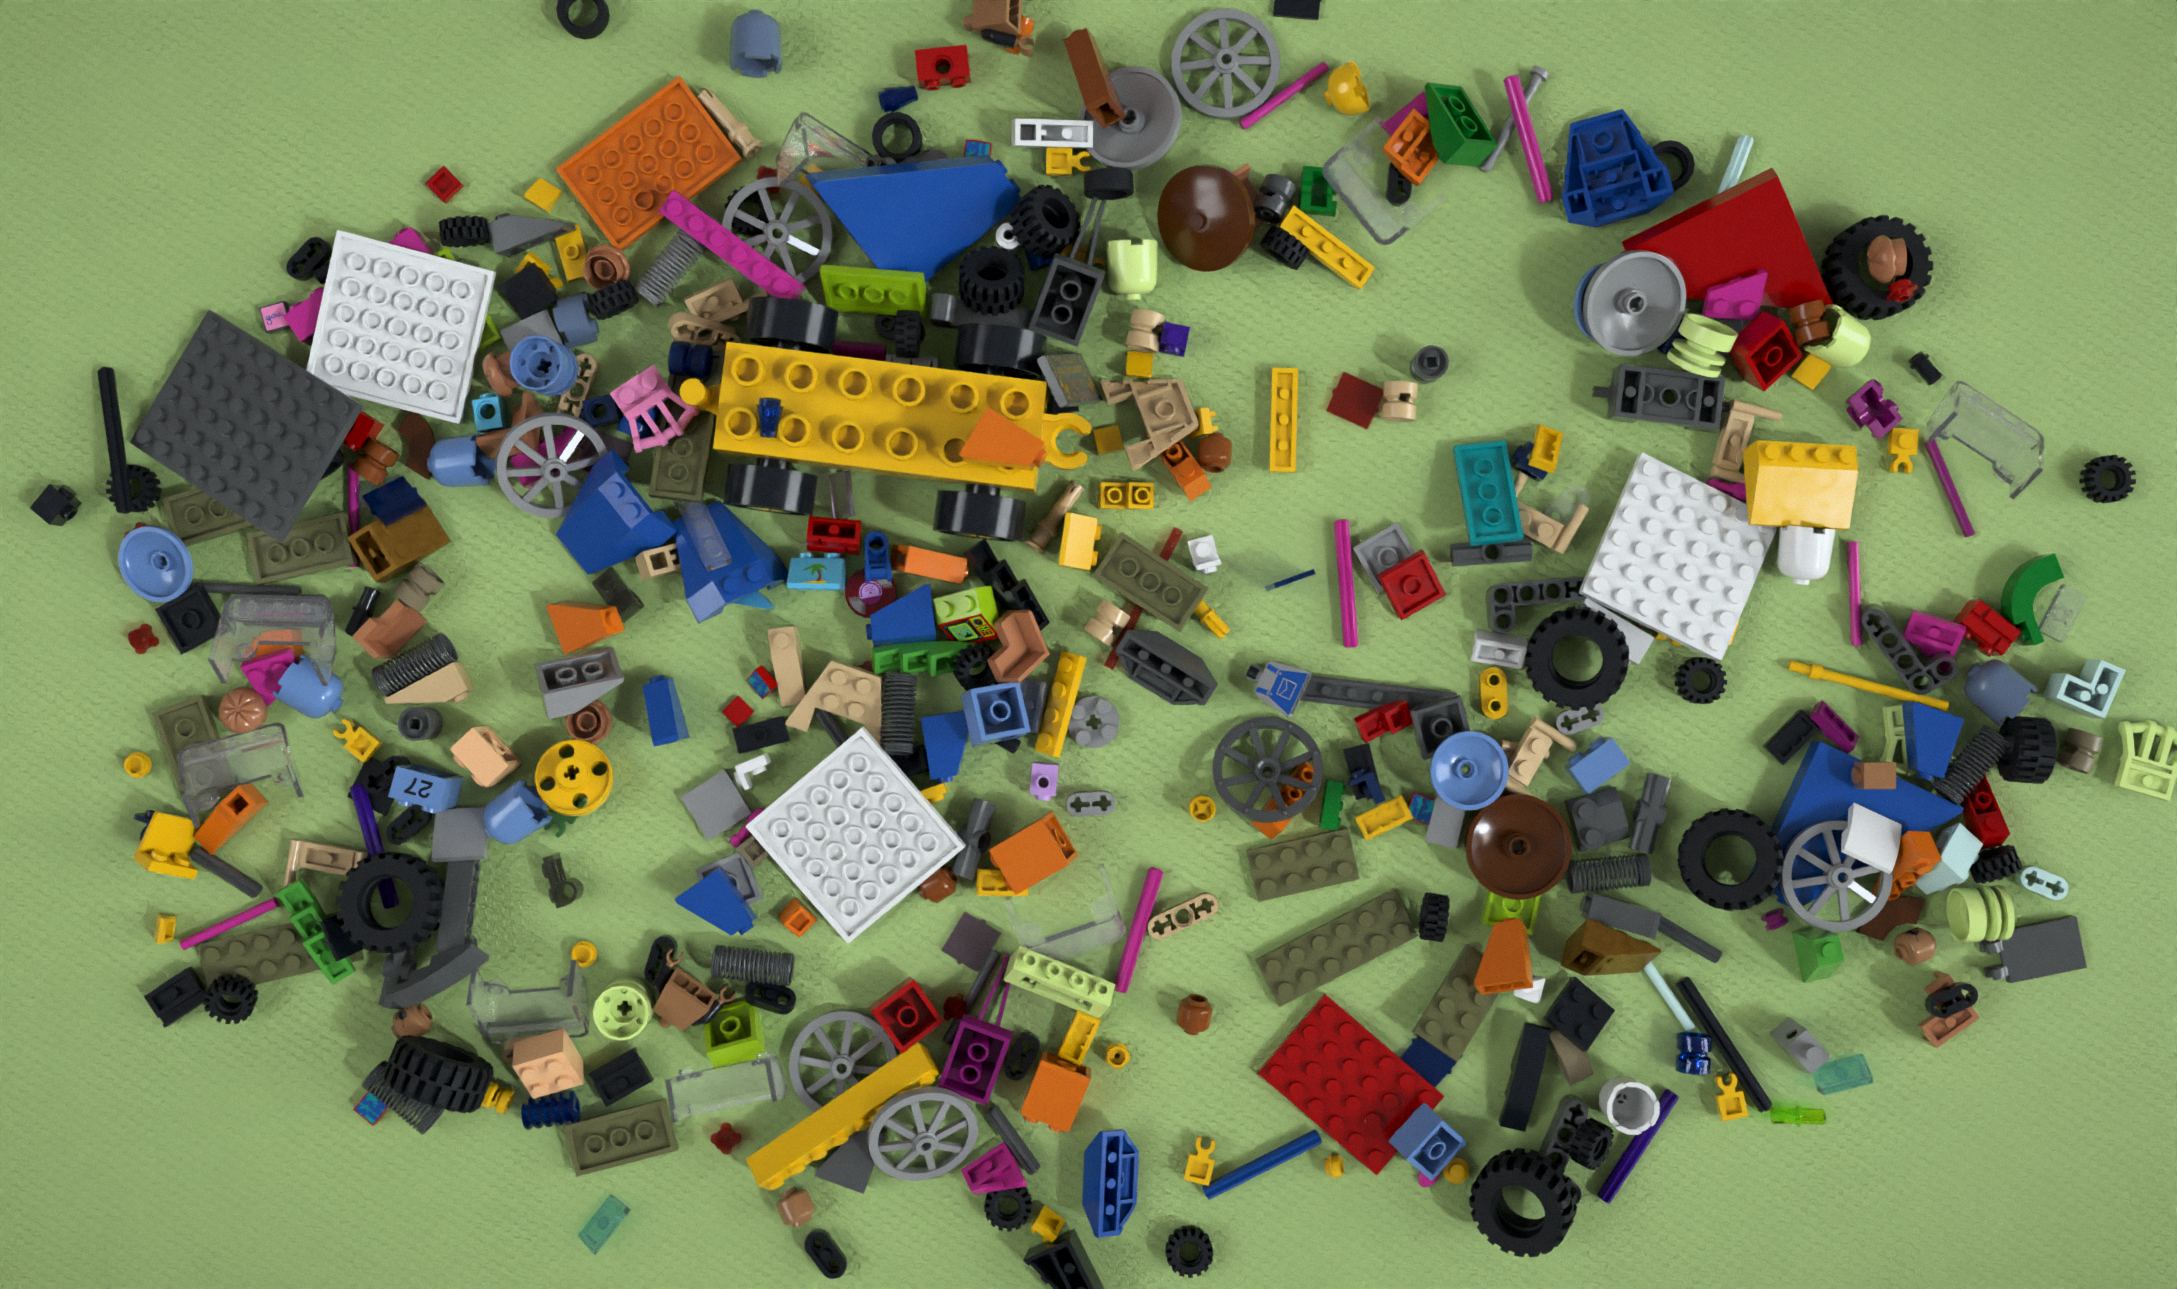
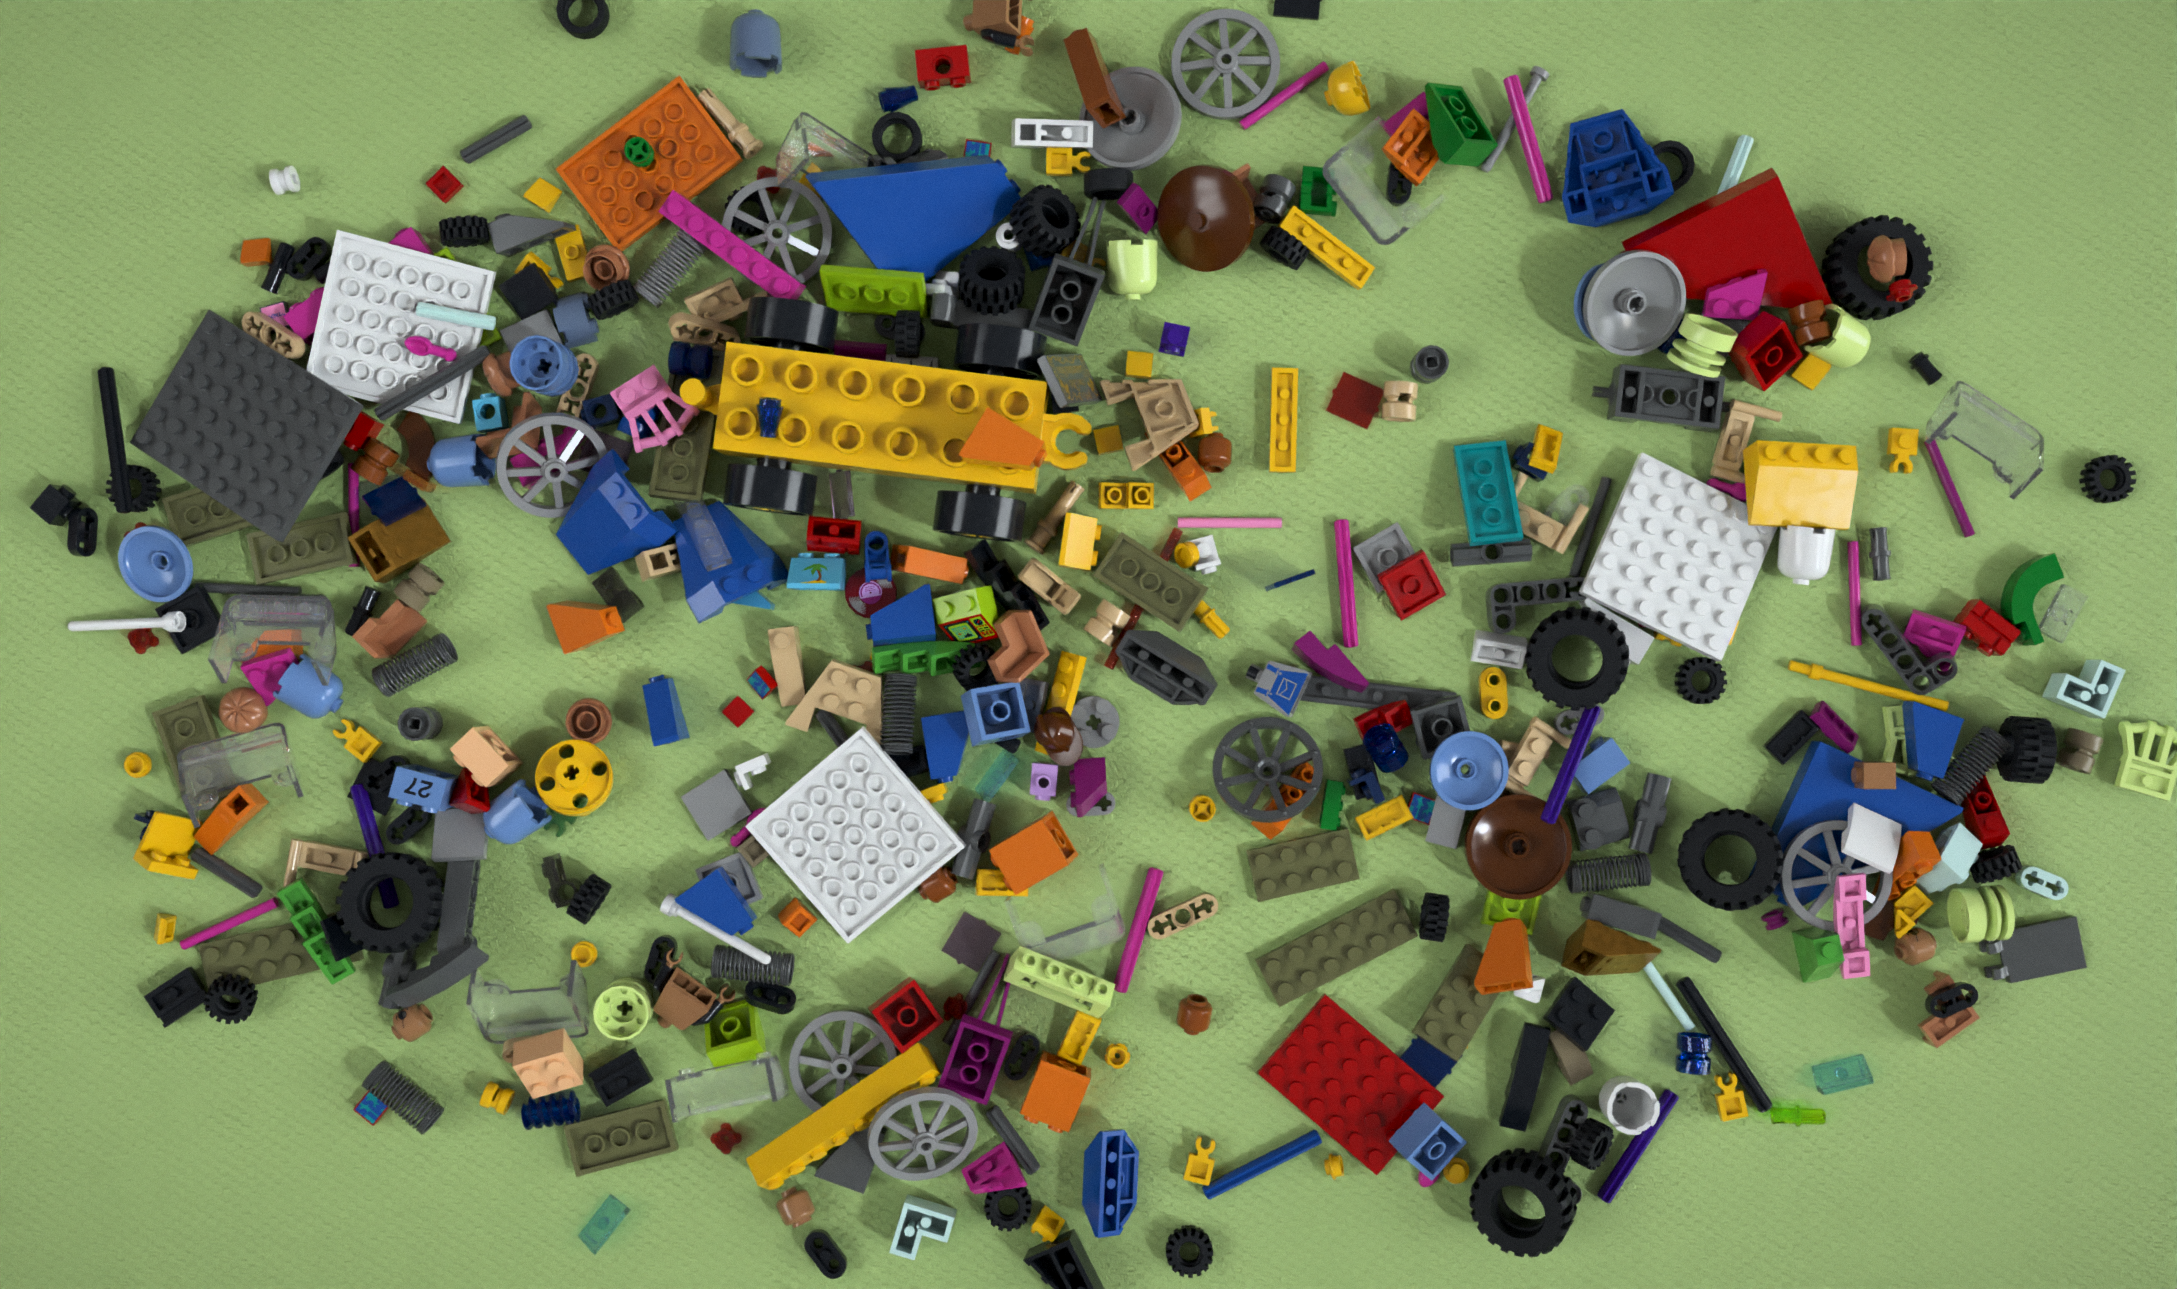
black tyre [383,1035,494,1113] -> none
tan slope [384,662,476,704] -> none
light grey slope [535,648,624,719] -> none
black plate [733,716,790,754] -> none
tan wheel [1125,309,1165,353] -> none
light grey torso [1769,1017,1830,1074] -> none
magenta cylinder [1845,379,1903,439] -> none
sand blue cylinder [1964,659,2037,726] -> none
none -> black beam [67,507,98,557]
none -> white piece [68,611,186,632]
none -> orange slope [240,238,273,267]
none -> tan beam [242,312,305,359]
none -> black axle [261,242,295,294]
none -> white wheel [269,165,300,195]
none -> dark grey axle [374,345,491,420]
none -> clear orange tile [402,469,437,493]
none -> dark pink piece [404,336,457,362]
none -> light aqua axle [416,302,496,330]
none -> red slope [449,767,490,814]
none -> dark grey axle [460,115,532,164]
none -> black tyre [566,873,611,925]
none -> green wheel [624,137,655,168]
none -> white piece [660,893,771,964]
none -> light aqua brick [889,1194,957,1260]
none -> white bracket [925,271,959,299]
none -> clear light blue slope [975,749,1020,802]
none -> tan animal [1018,558,1081,615]
none -> reddish brown piece [1034,707,1083,766]
none -> magenta slope [1069,757,1107,817]
none -> magenta plate [1117,182,1158,234]
none -> yellow tile [1174,541,1199,568]
none -> bright pink bar [1178,517,1282,528]
none -> magenta slope [1291,631,1369,693]
none -> clear blue wheel [1363,723,1409,773]
none -> dark purple axle [1541,706,1601,824]
none -> dark grey bar [1569,477,1612,577]
none -> bright pink slope [1833,873,1870,979]
none -> dark grey pin [1869,527,1891,581]
none -> yellow slope [1893,884,1934,939]

